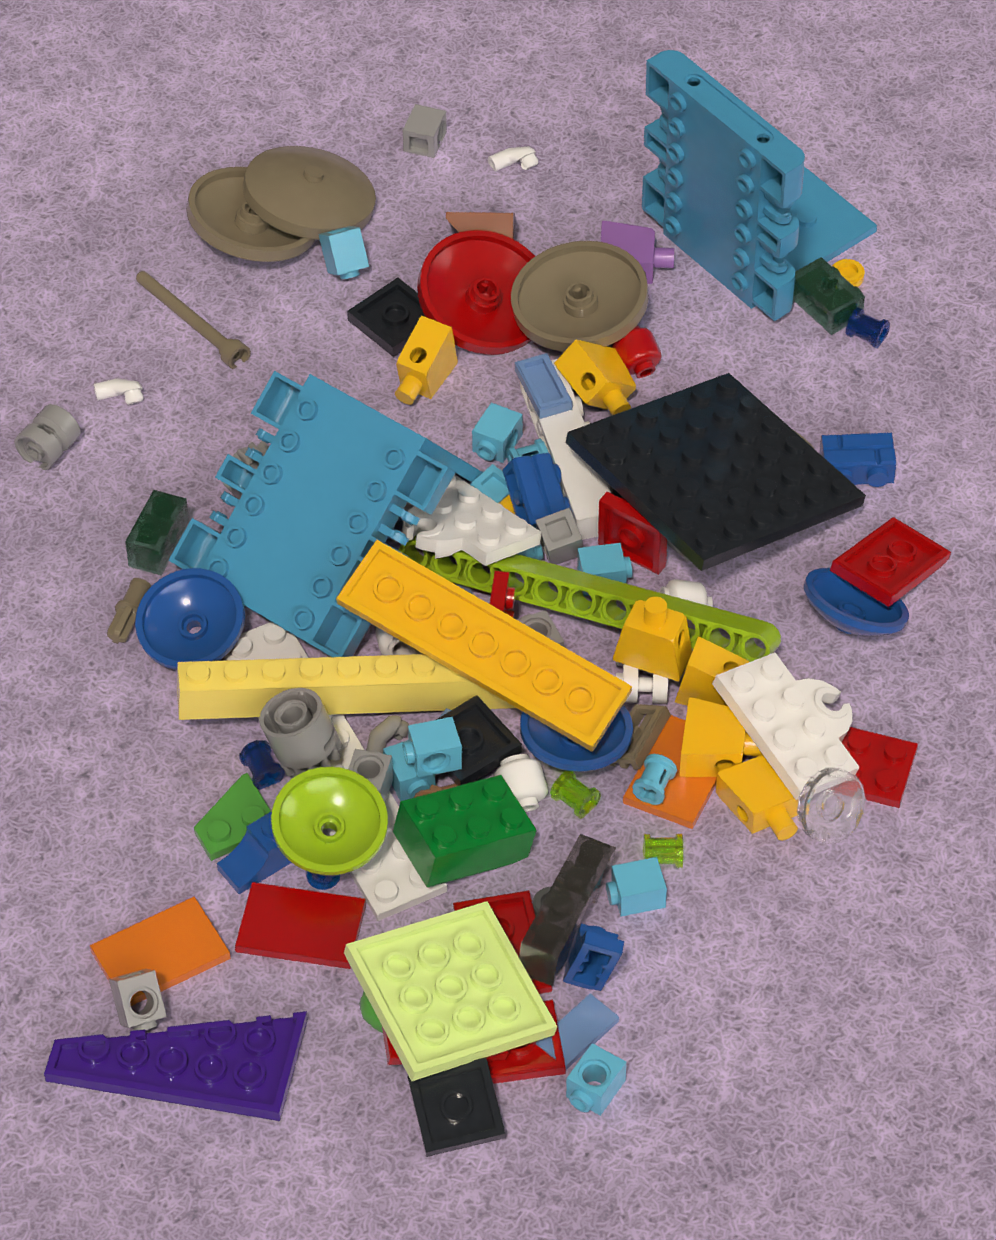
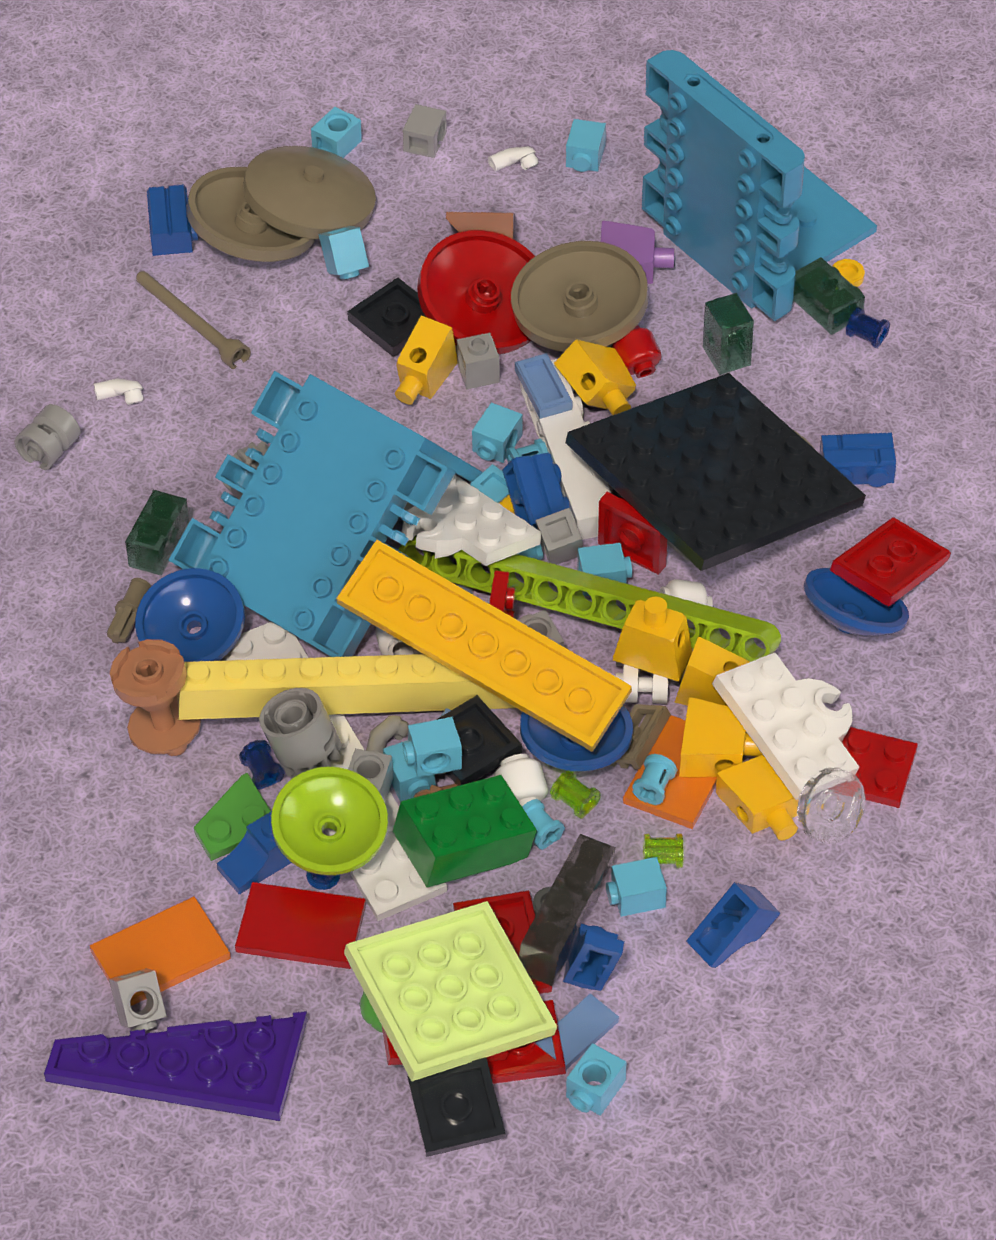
none -> nougat piece [110,639,201,756]
none -> blue brick [147,184,198,256]
none -> medium azure brick [311,107,362,158]
none -> light grey brick [457,333,500,390]
none -> medium azure bush [522,799,565,850]
none -> medium azure brick [566,119,606,172]
none -> blue arch [686,882,780,968]
none -> clear green brick [703,293,754,375]

